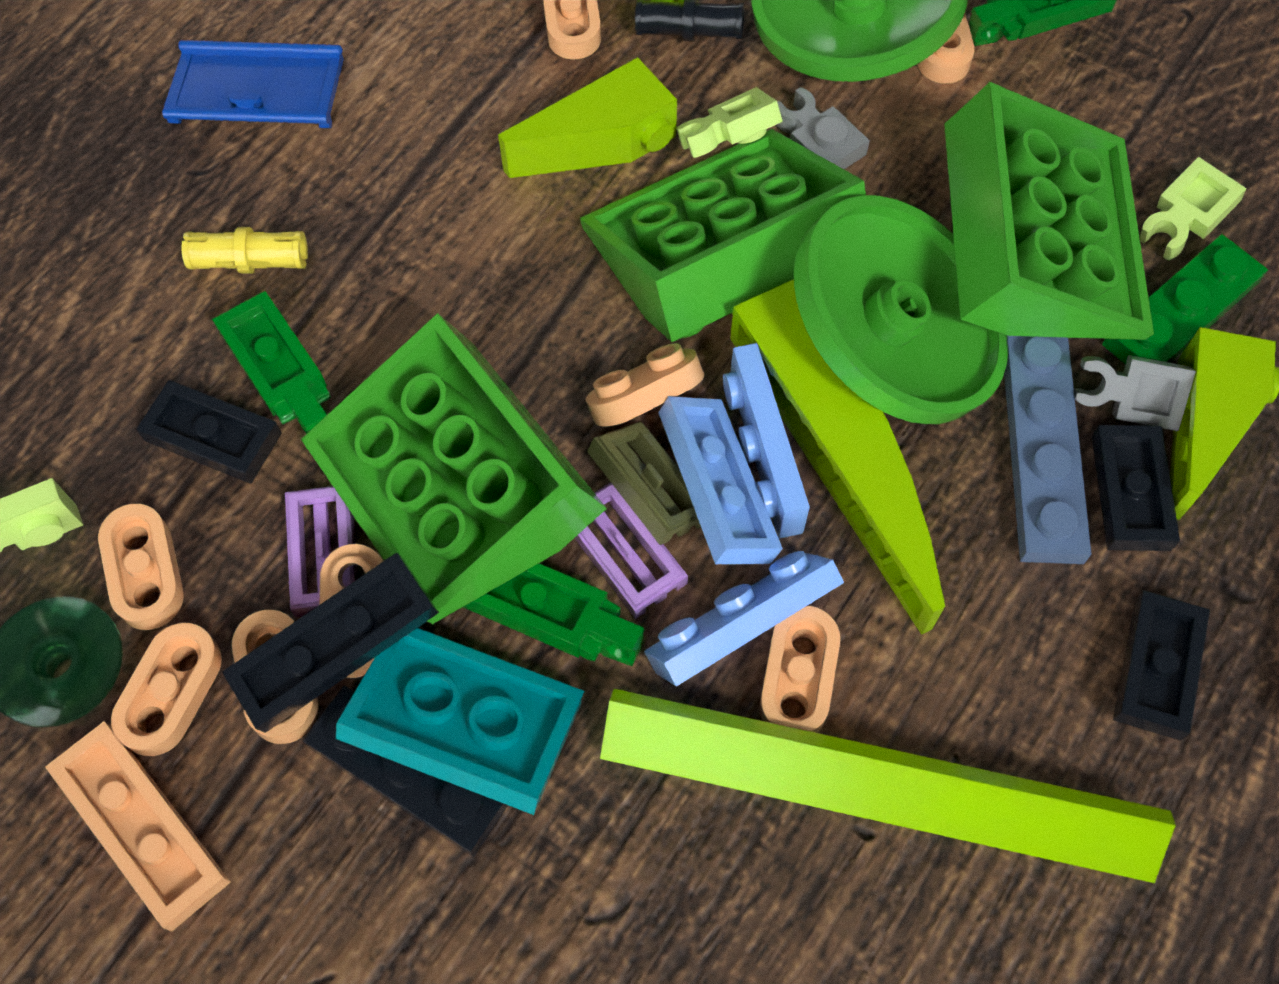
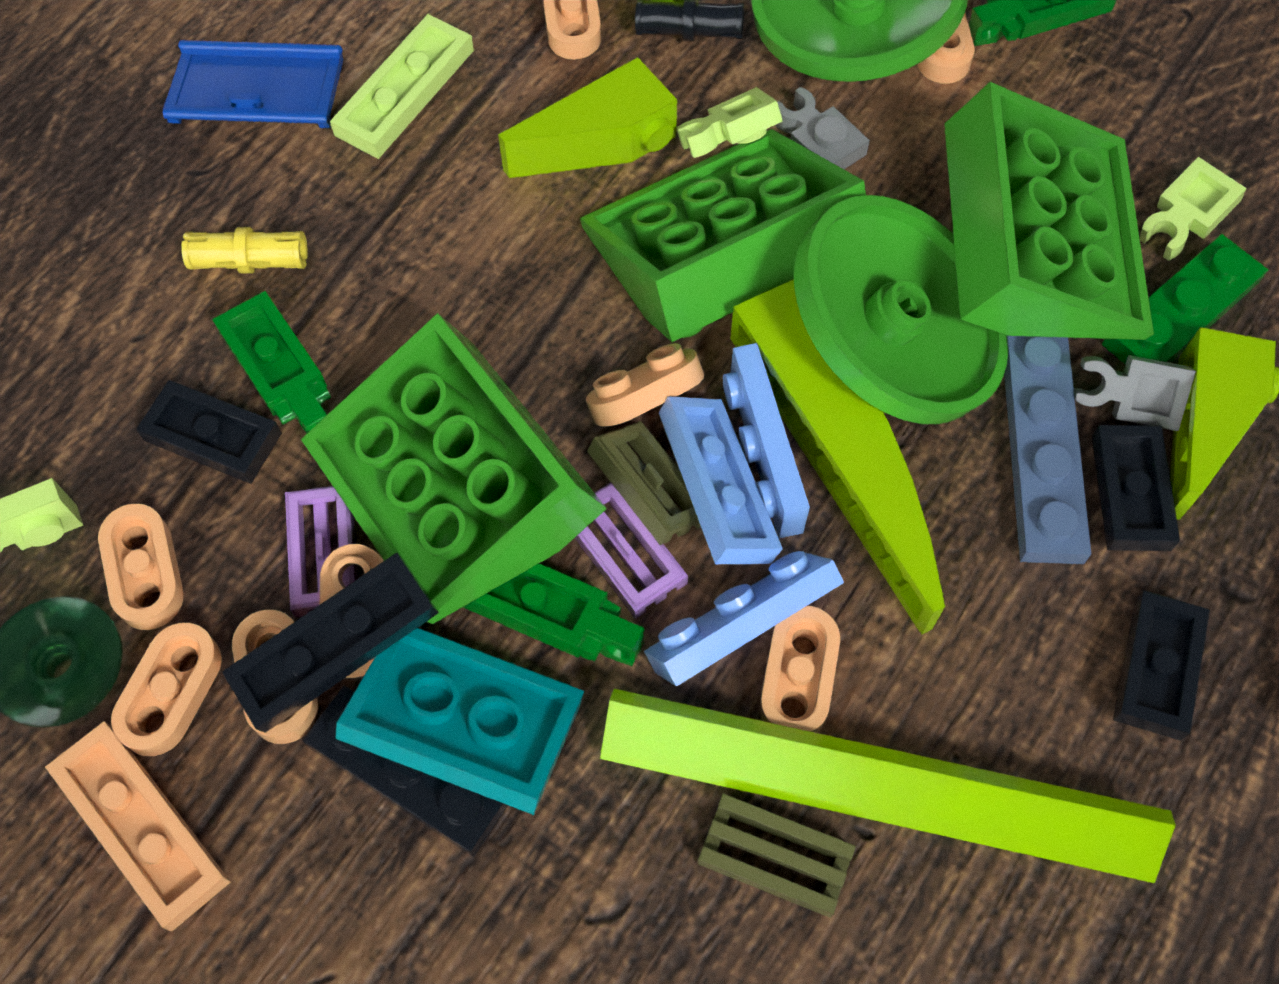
none -> yellowish green plate [330,14,474,159]
none -> olive tile [697,794,856,918]

